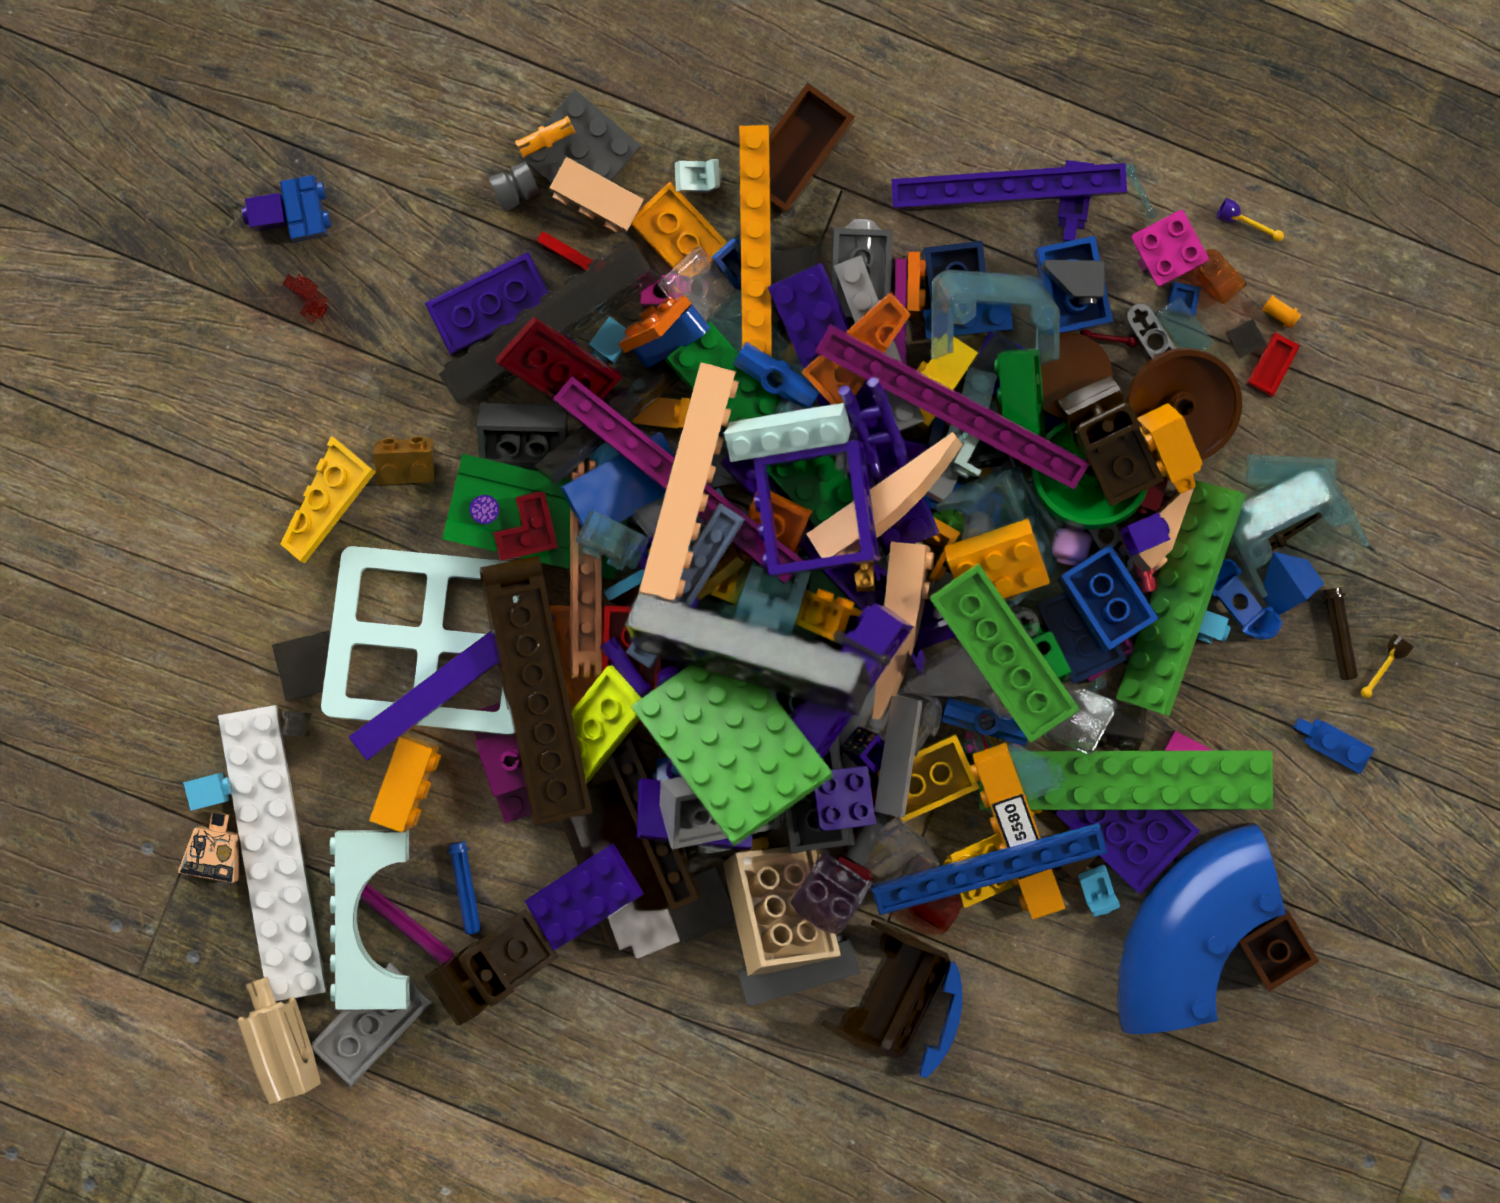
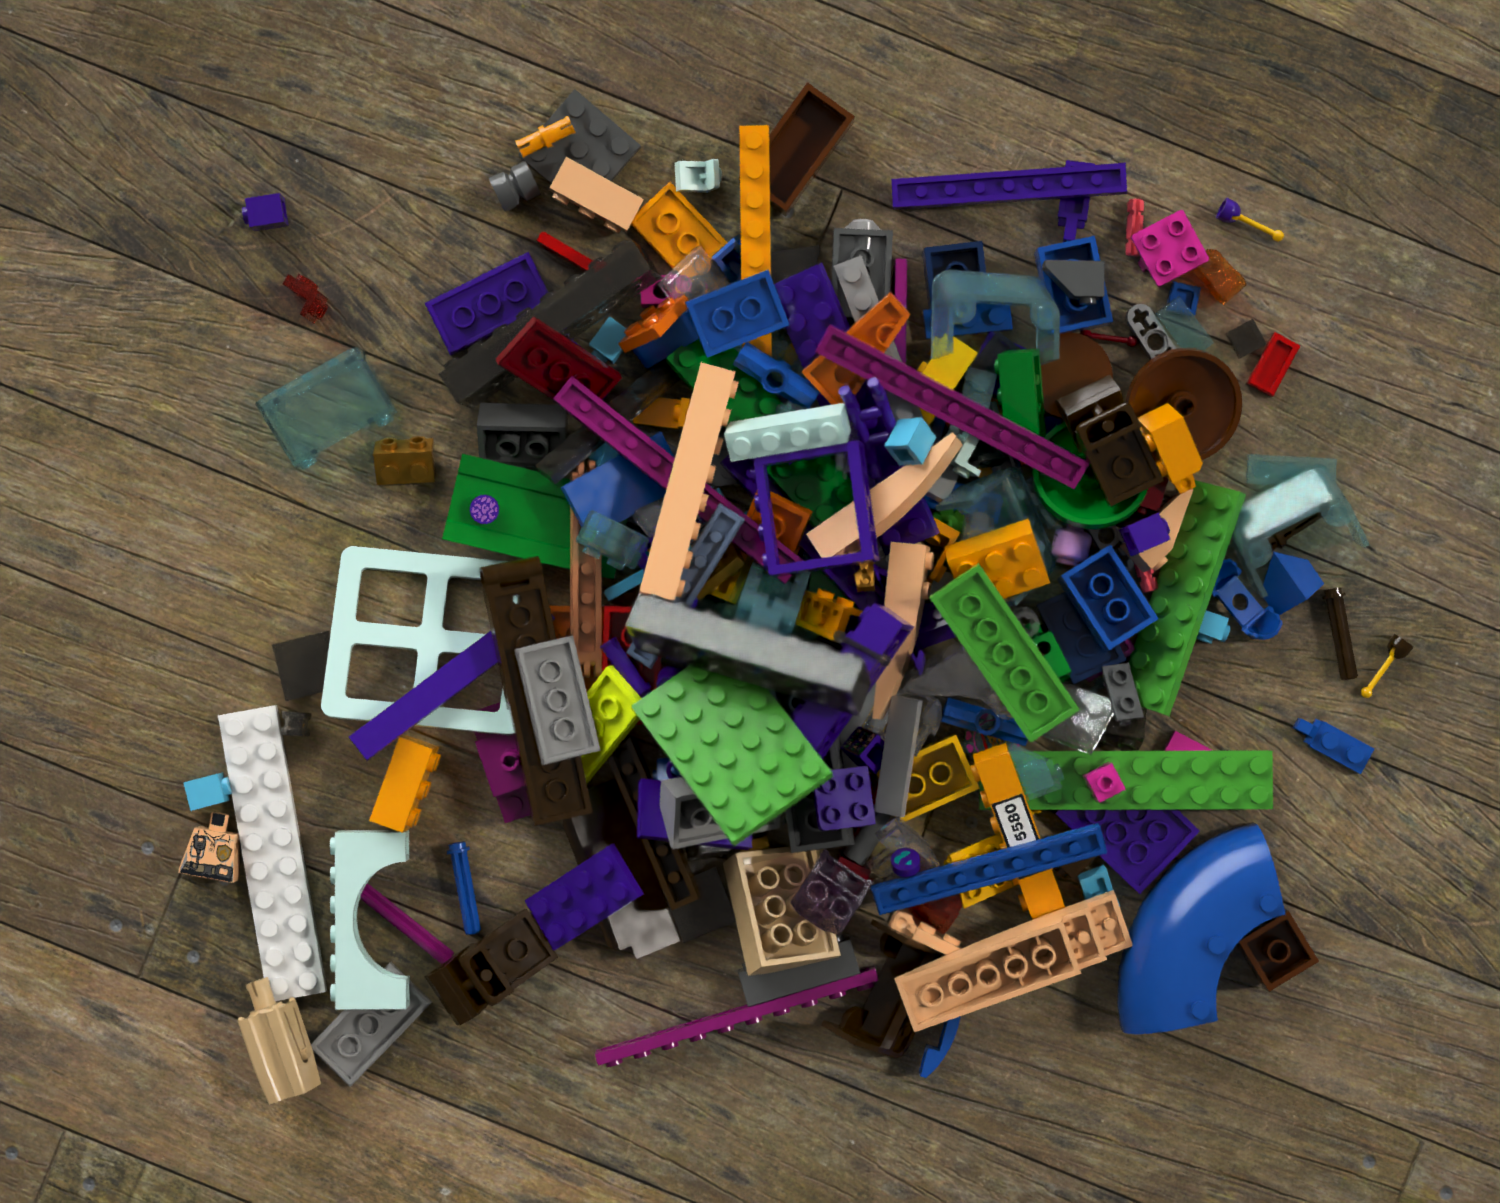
blue brick [280,175,332,242] -> none
yellow wing [281,436,376,563] -> none
dark red plate [493,491,558,562] -> none
orange plate [906,252,925,318] -> none
clear light blue hinge [1126,164,1158,219] -> none
light orange pin [1262,295,1301,329] -> none
none -> clear light blue windscreen [255,347,398,470]
none -> light grey tile [514,635,601,765]
none -> magenta plate [595,966,879,1068]
none -> blue plate [685,270,790,358]
none -> medium azure brick [885,418,936,466]
none -> light nougat hinge [888,910,962,955]
none -> dark purple tile [891,848,921,877]
none -> light nougat slope [895,890,1133,1032]
none -> dark pink brick [1082,762,1126,803]
none -> dark grey hinge [1101,663,1144,726]
none -> coral axle [1125,199,1144,256]

